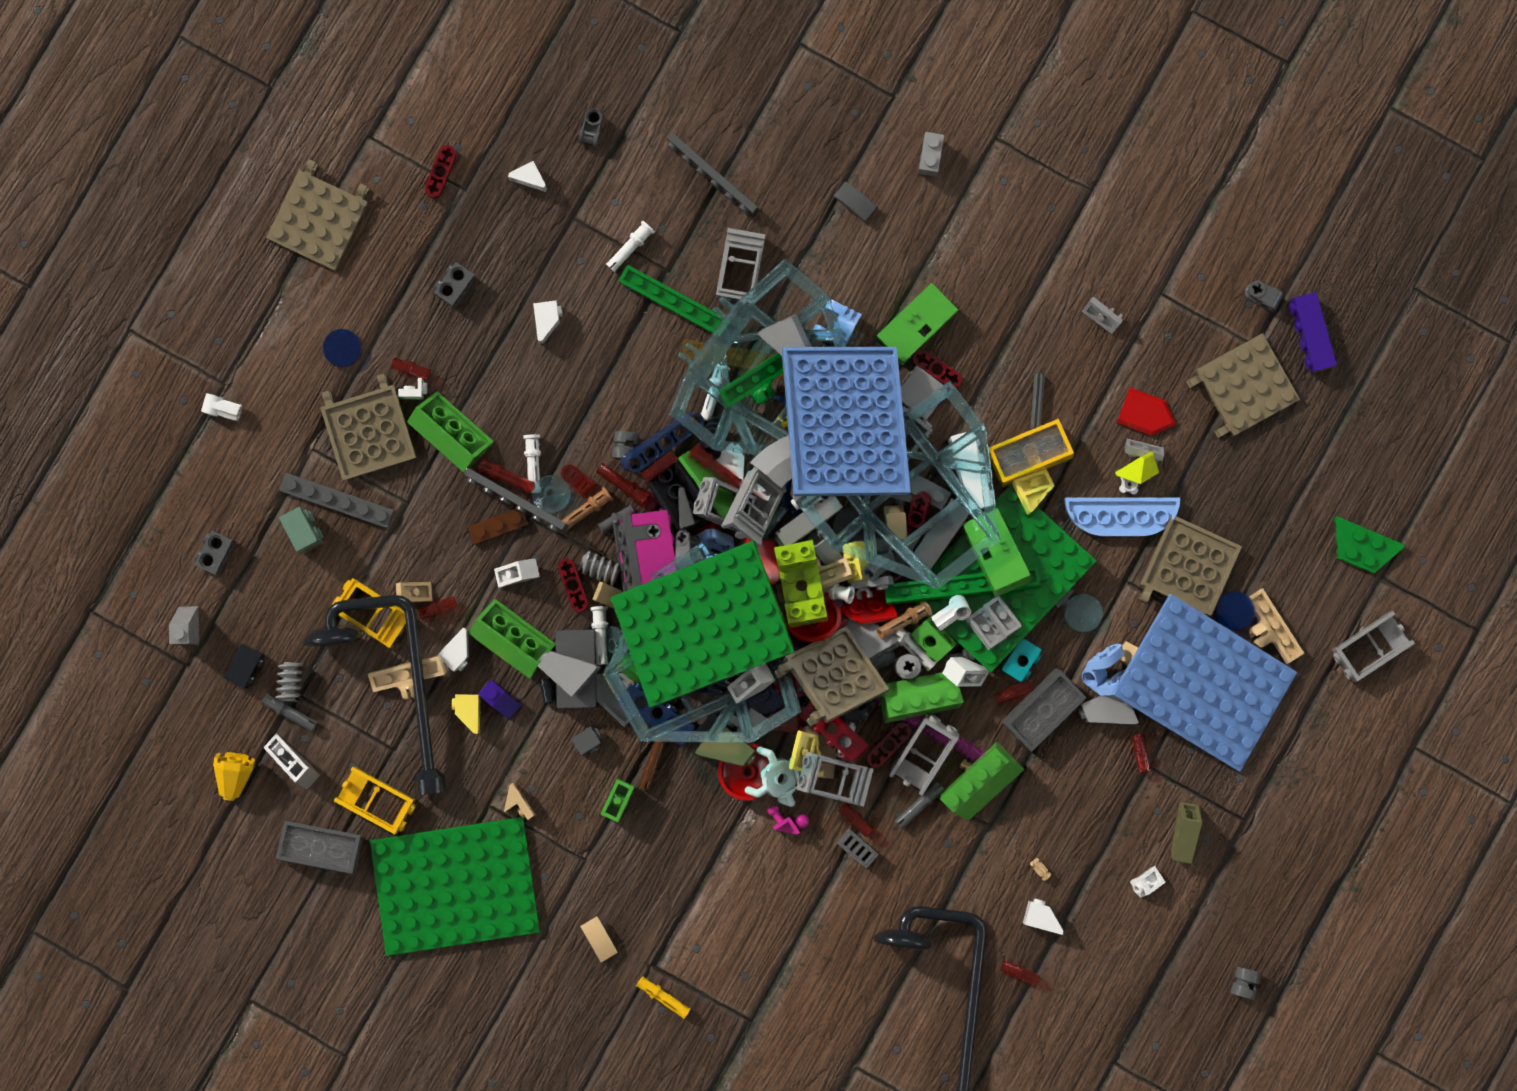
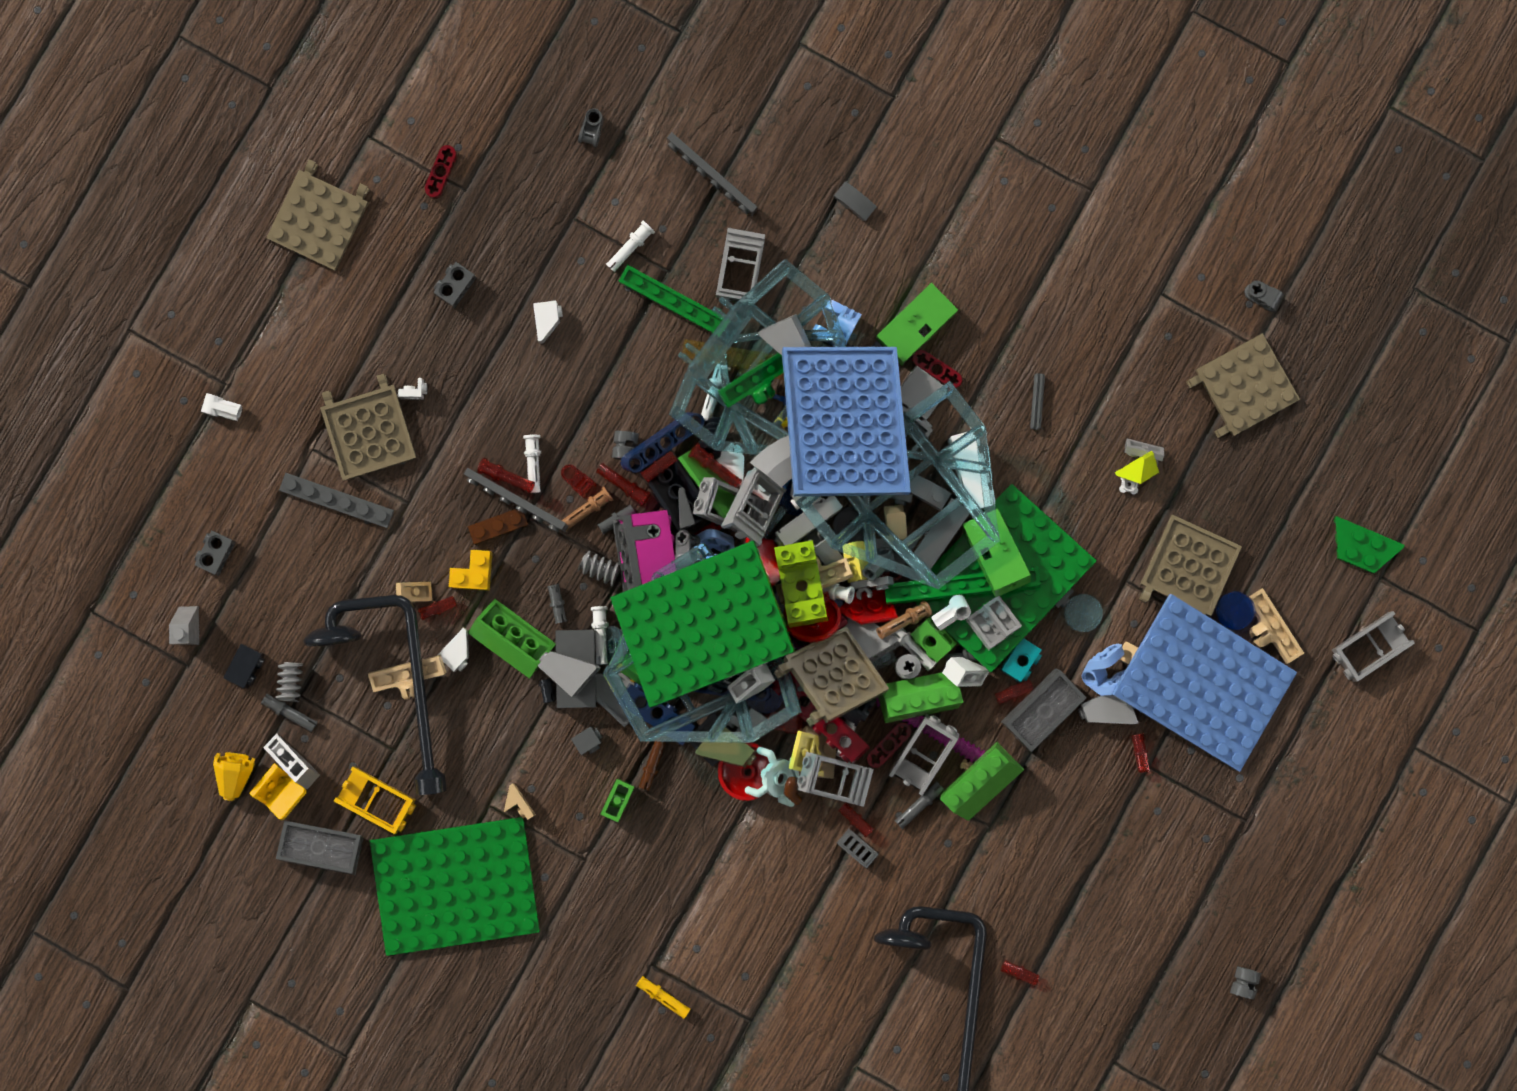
sand green brick [279,507,324,554] -> none
clear blue tile [323,329,362,367] -> none
yellow door [332,578,406,648] -> none
clear red pin [391,357,431,381] -> none
bright green slope [407,391,494,472] -> none
light yellow slope [452,694,481,734] -> none
dark purple slope [478,680,521,719] -> none
white slope [494,558,540,588] -> none
white slope [508,161,547,192] -> none
clear light blue dish [532,475,571,513] -> none
dark red beam [558,559,588,612] -> none
tan slope [580,916,618,962] -> none
tan slope [593,582,623,609] -> none
dark pink piece [768,805,809,834] -> none
dark red beam [906,491,931,542] -> none
light grey brick [918,132,944,177] -> none
clear brick [987,419,1074,487] -> none
light yellow wing [1012,469,1055,515] -> none
white slope [1023,898,1063,935] -> none
tan piece [1030,858,1051,881] -> none
light blue plate [1064,498,1180,536] -> none
light grey plate [1082,297,1123,334] -> none
red tile [1116,387,1176,436] -> none
white bracket [1130,866,1165,897] -> none
olive slope [1171,802,1202,864] -> none
dark purple brick [1289,292,1337,373] -> none
none -> yellow bracket [249,763,306,820]
none -> yellow brick [449,550,492,591]
none -> dark grey pin [547,584,567,624]
none -> reddish brown arm [784,776,802,805]

